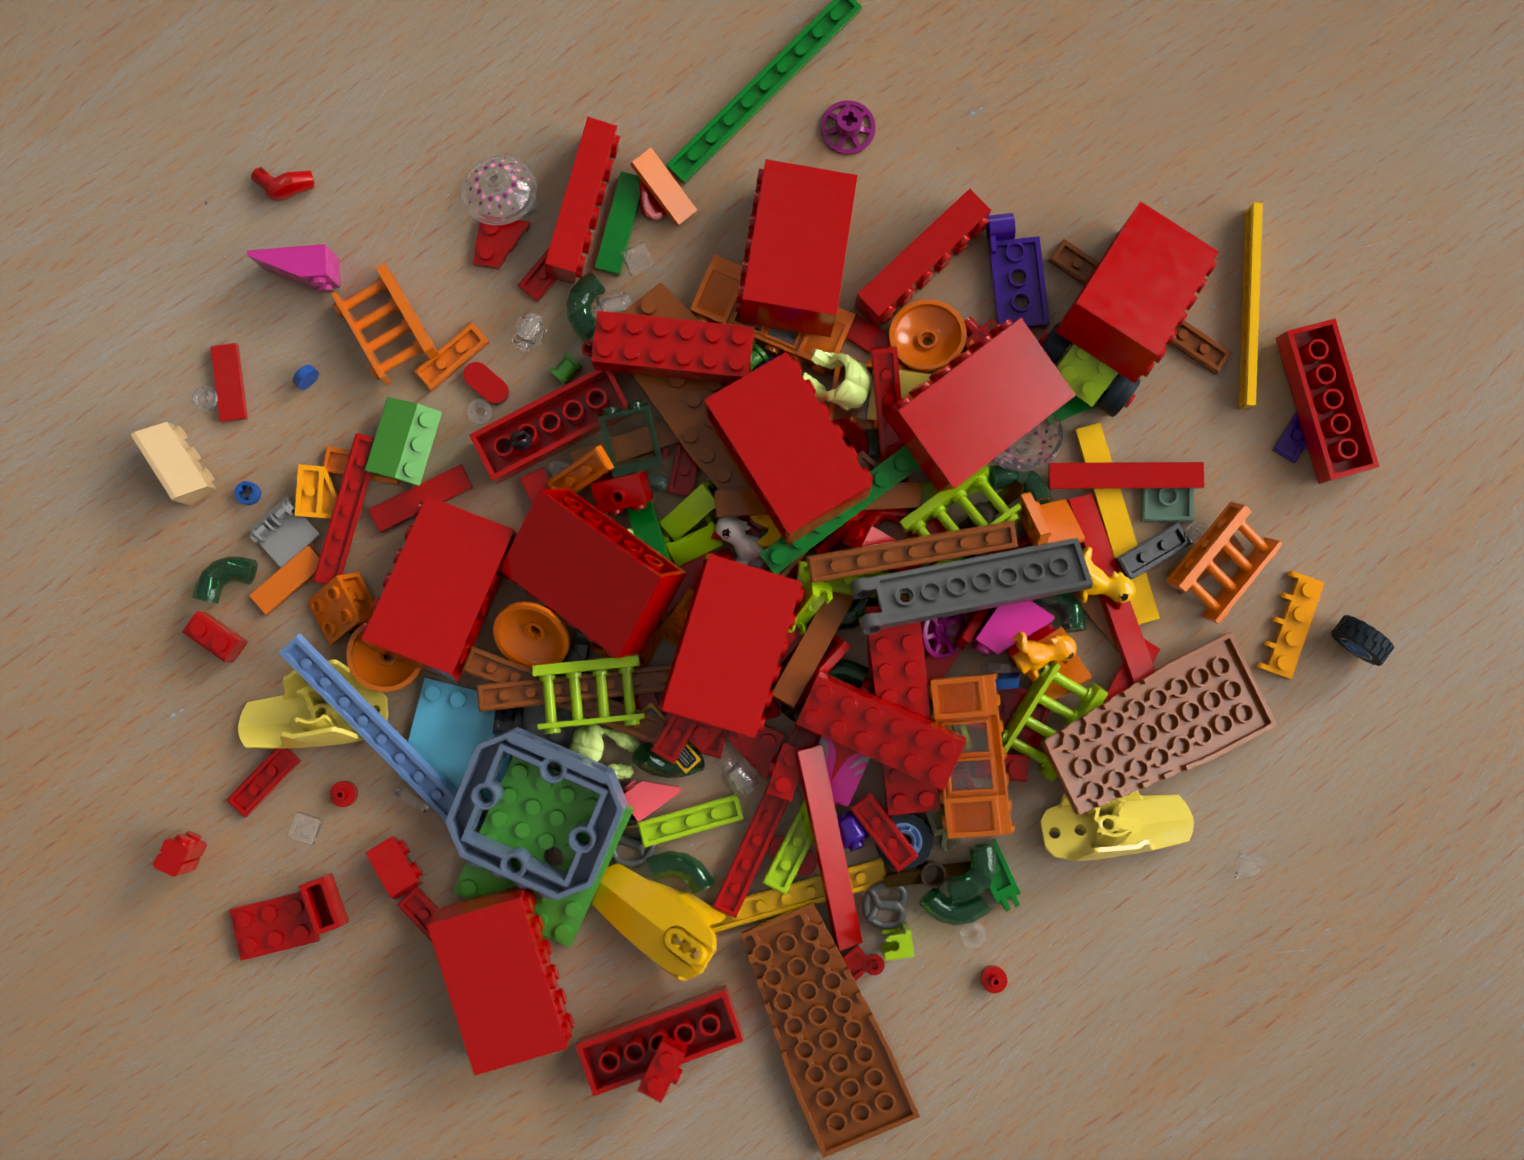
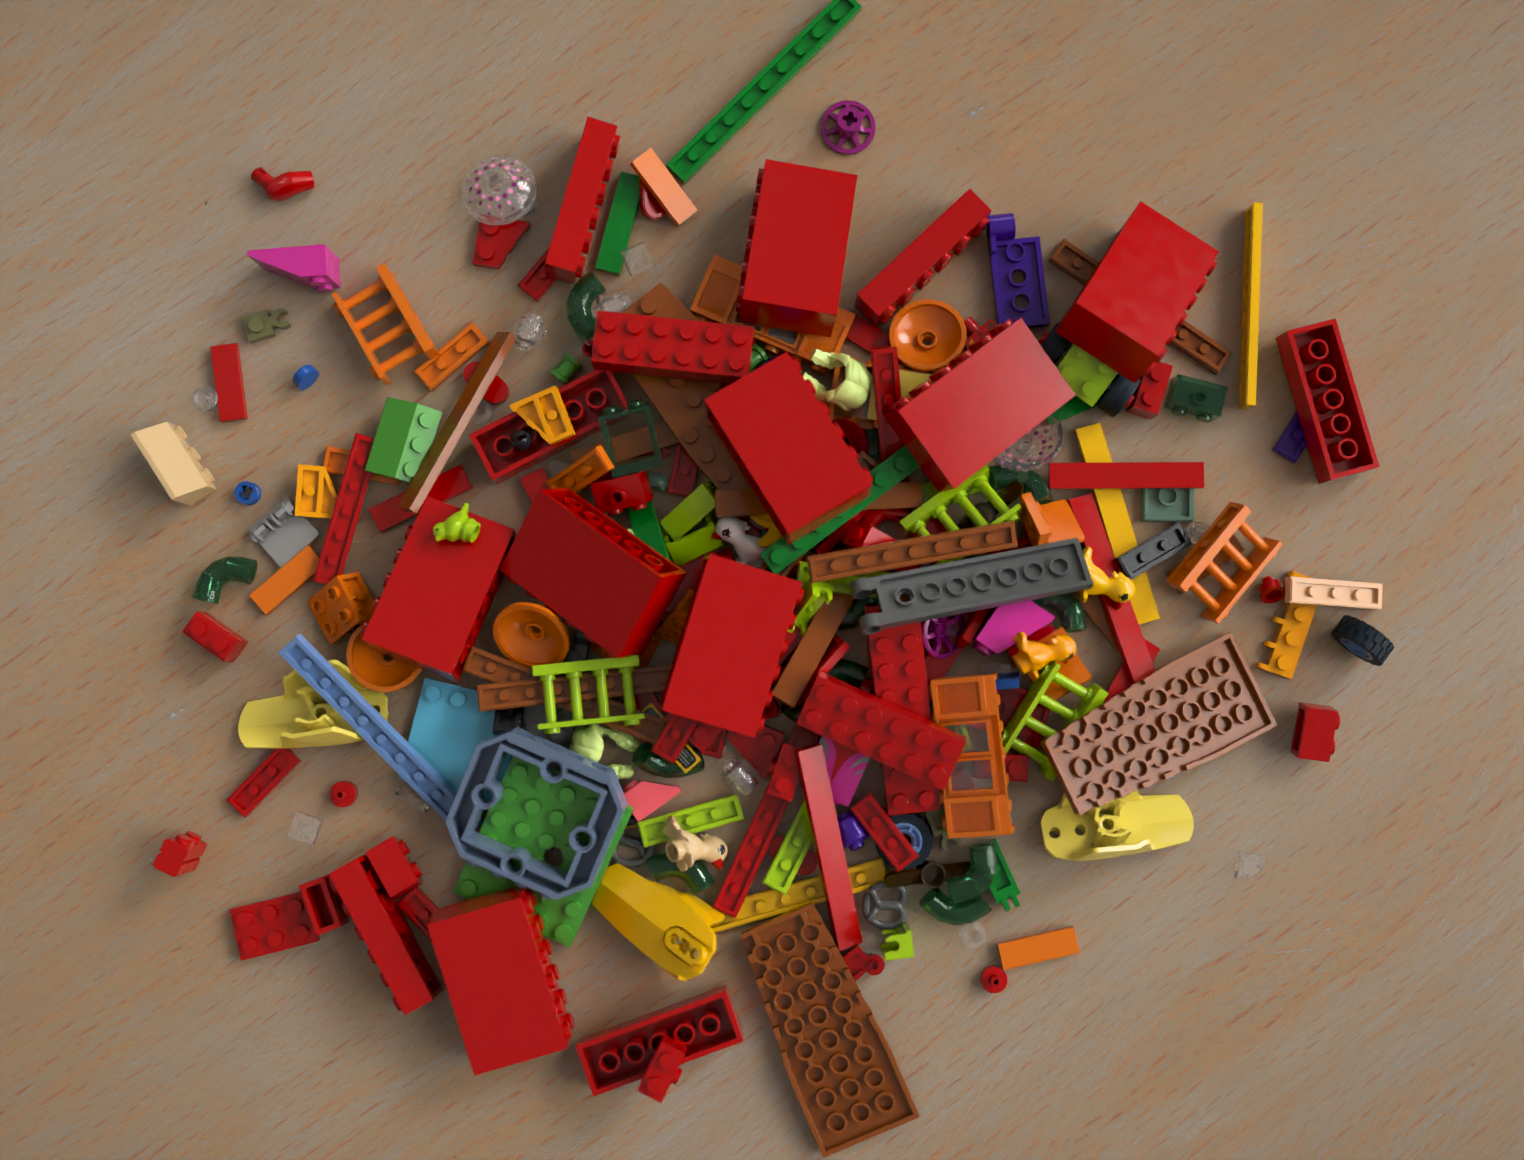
none -> olive plate [241,308,292,343]
none -> red brick [328,854,444,1015]
none -> dark orange tile [397,332,516,513]
none -> lime animal [433,503,481,543]
none -> light orange wing [509,386,576,445]
none -> tan animal [662,815,728,872]
none -> orange tile [996,926,1080,970]
none -> red brick [1127,362,1173,420]
none -> clear green brick [1164,374,1228,423]
none -> red tile [1258,576,1285,604]
none -> light nougat tile [1285,577,1382,610]
none -> red brick [1290,702,1340,762]

